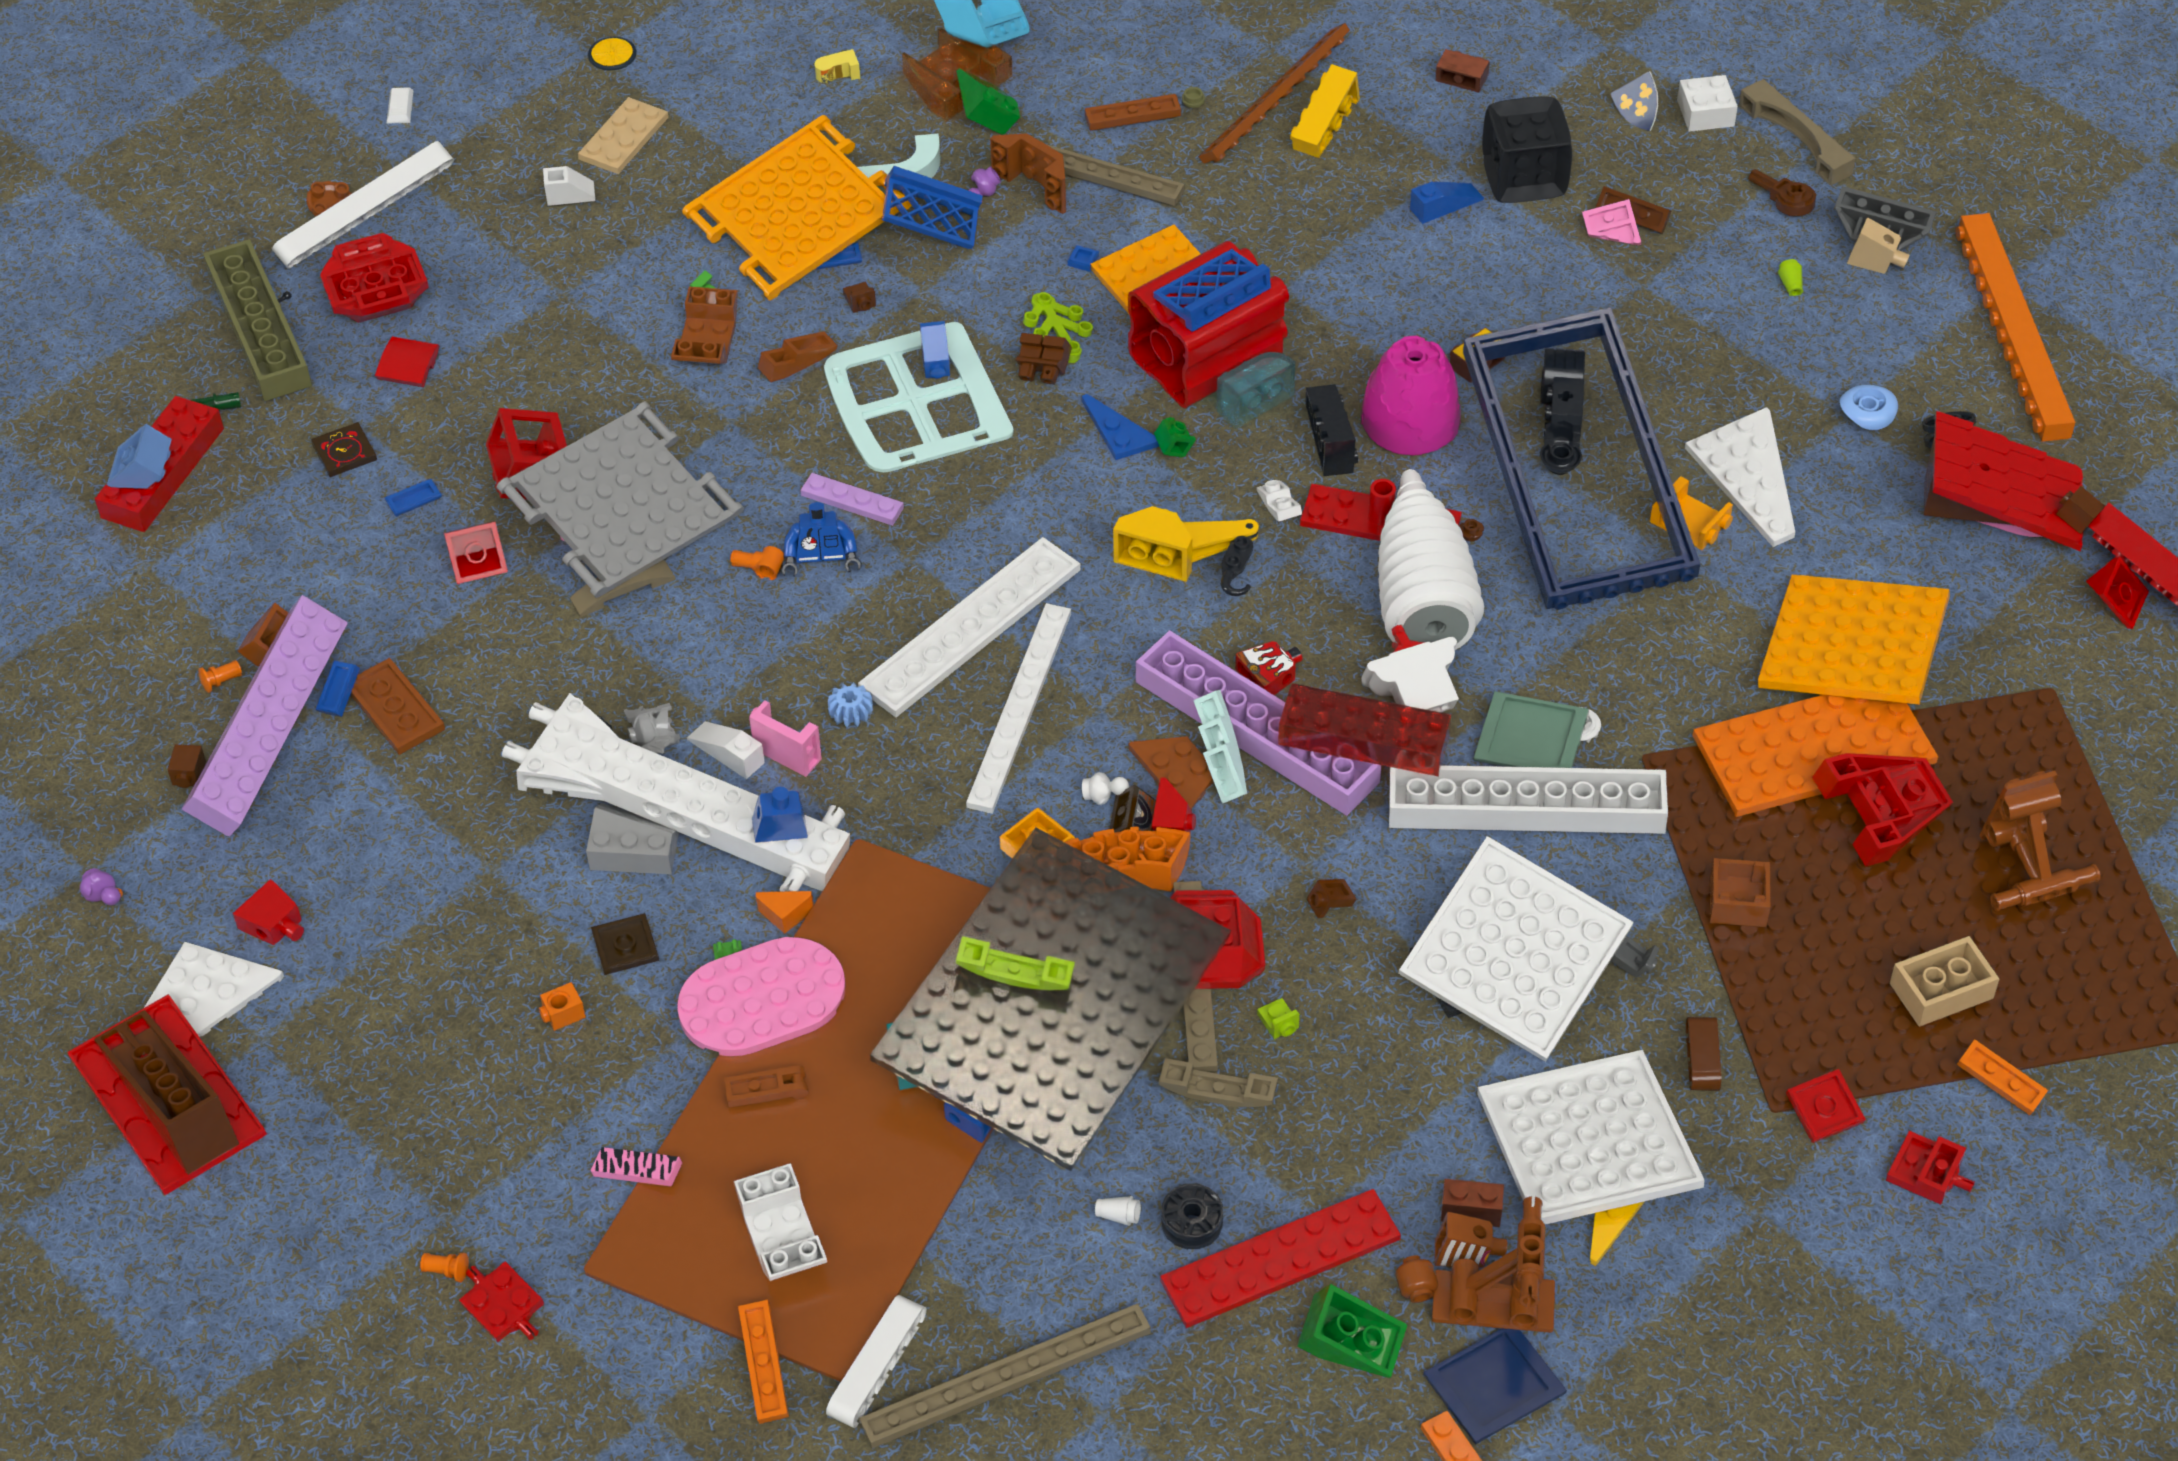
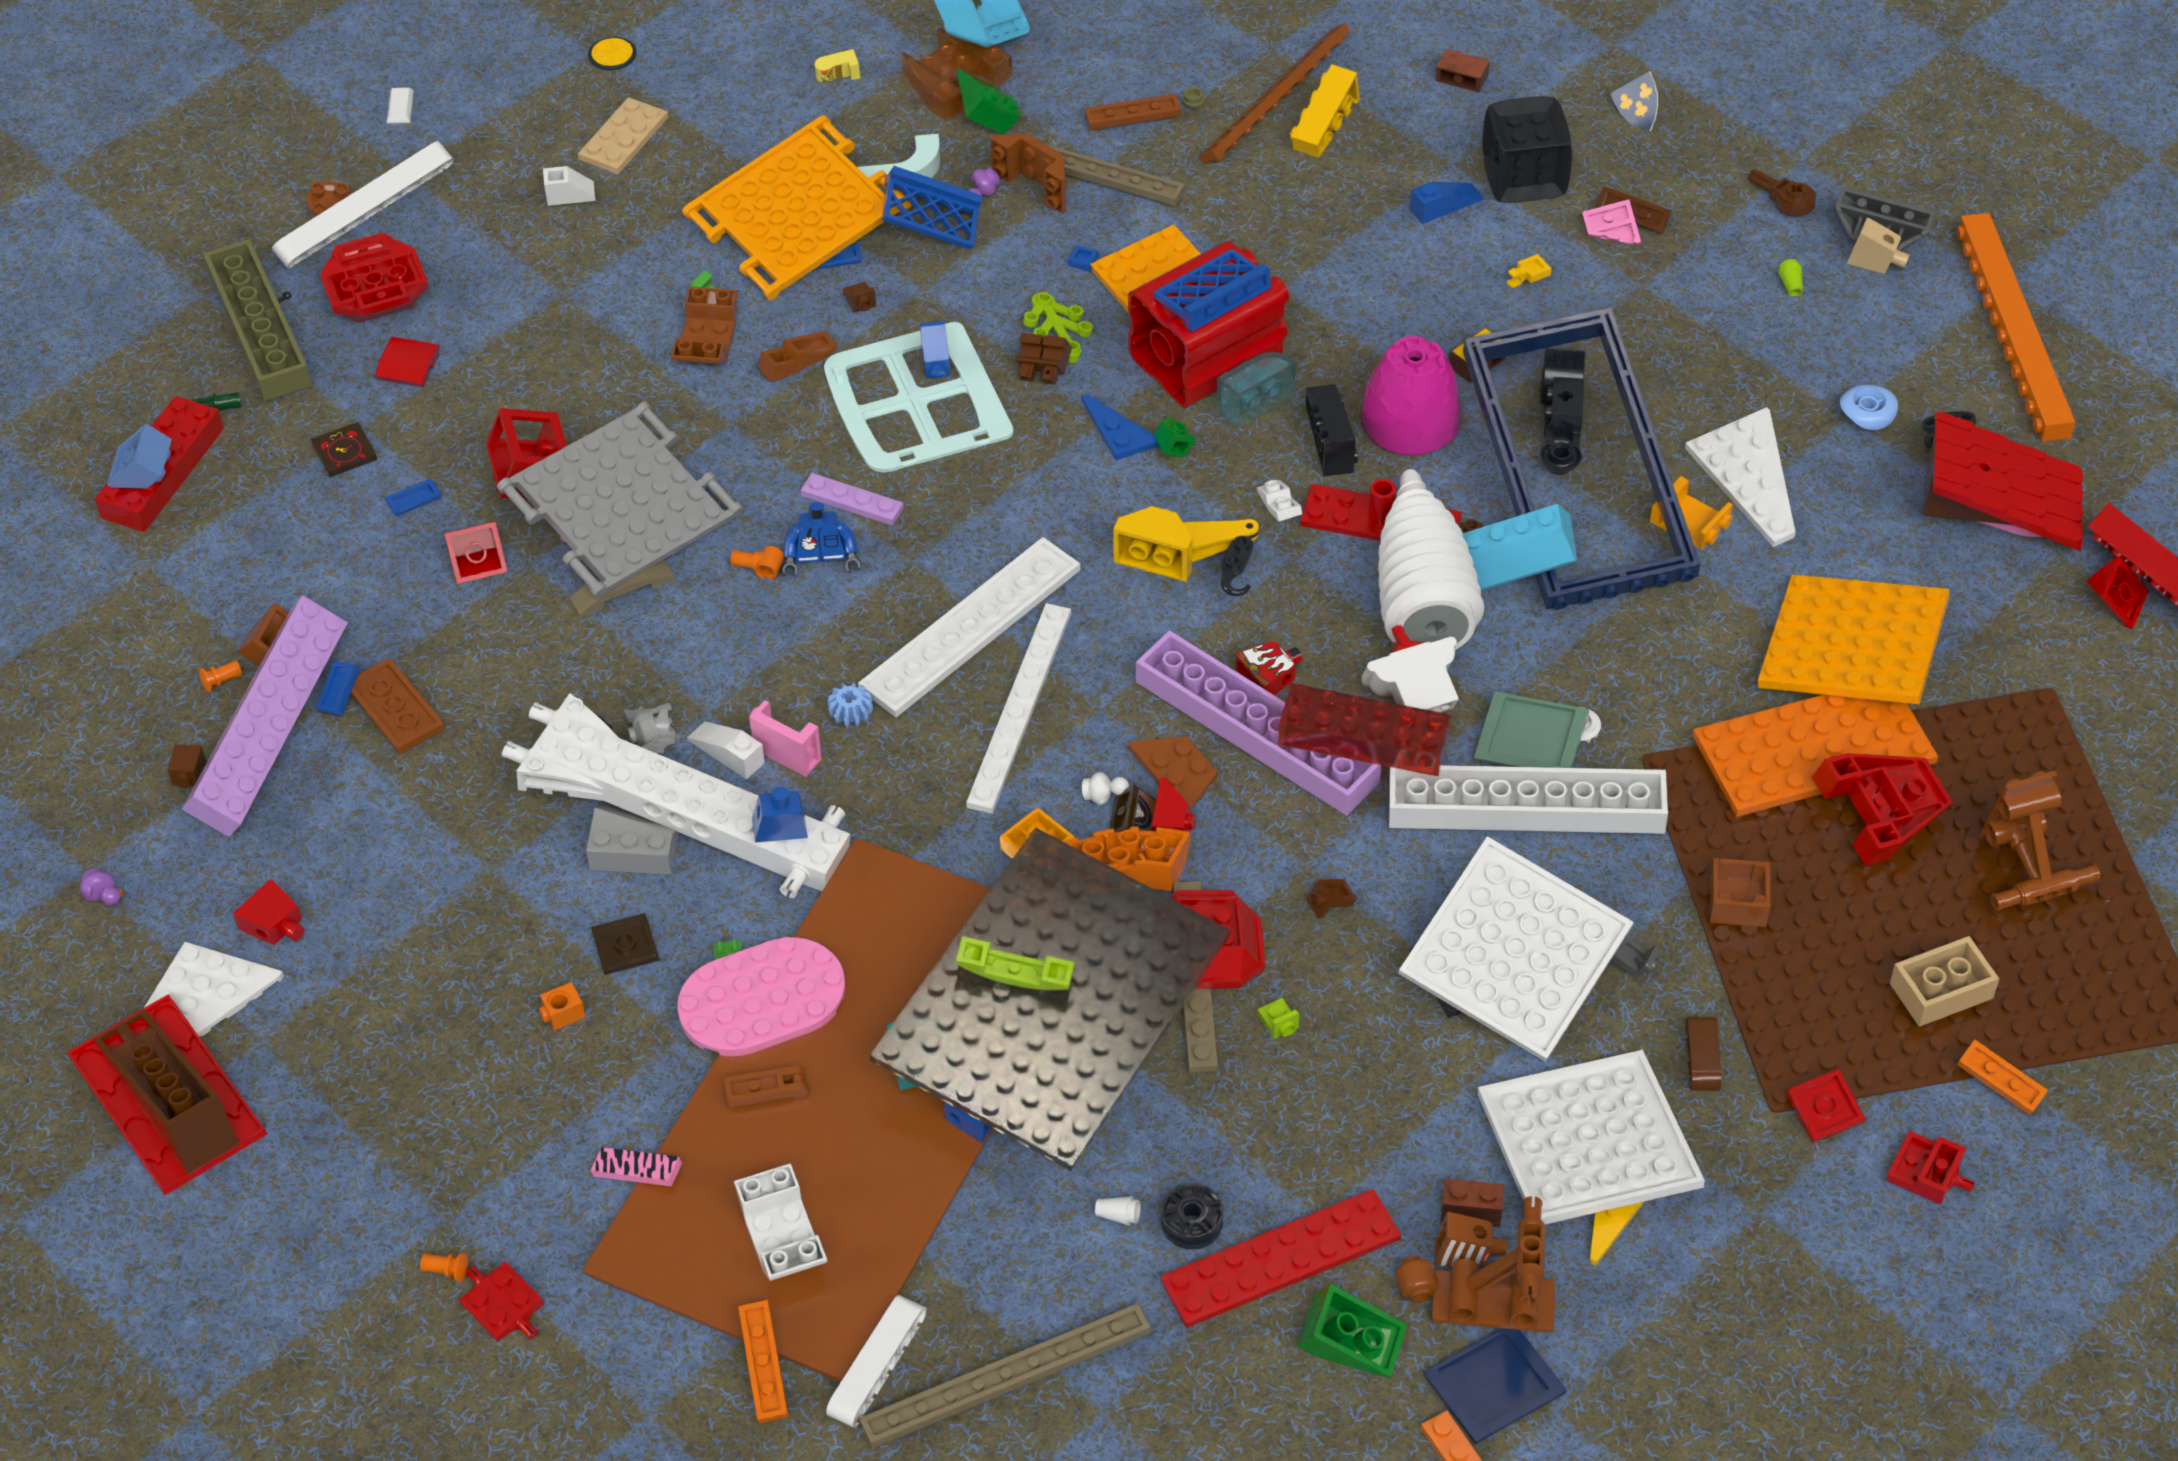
orange slope [756,891,814,934] -> none
dark tan slope [1159,1058,1278,1107] -> none
light aqua slope [1193,690,1247,804] -> none
white brick [1677,75,1738,131] -> none
dark tan arch [1739,79,1856,186] -> none
reddish brown brick [2057,486,2105,534] -> none
none -> medium azure slope [1463,504,1578,590]
none -> yellow plate [1506,254,1552,288]

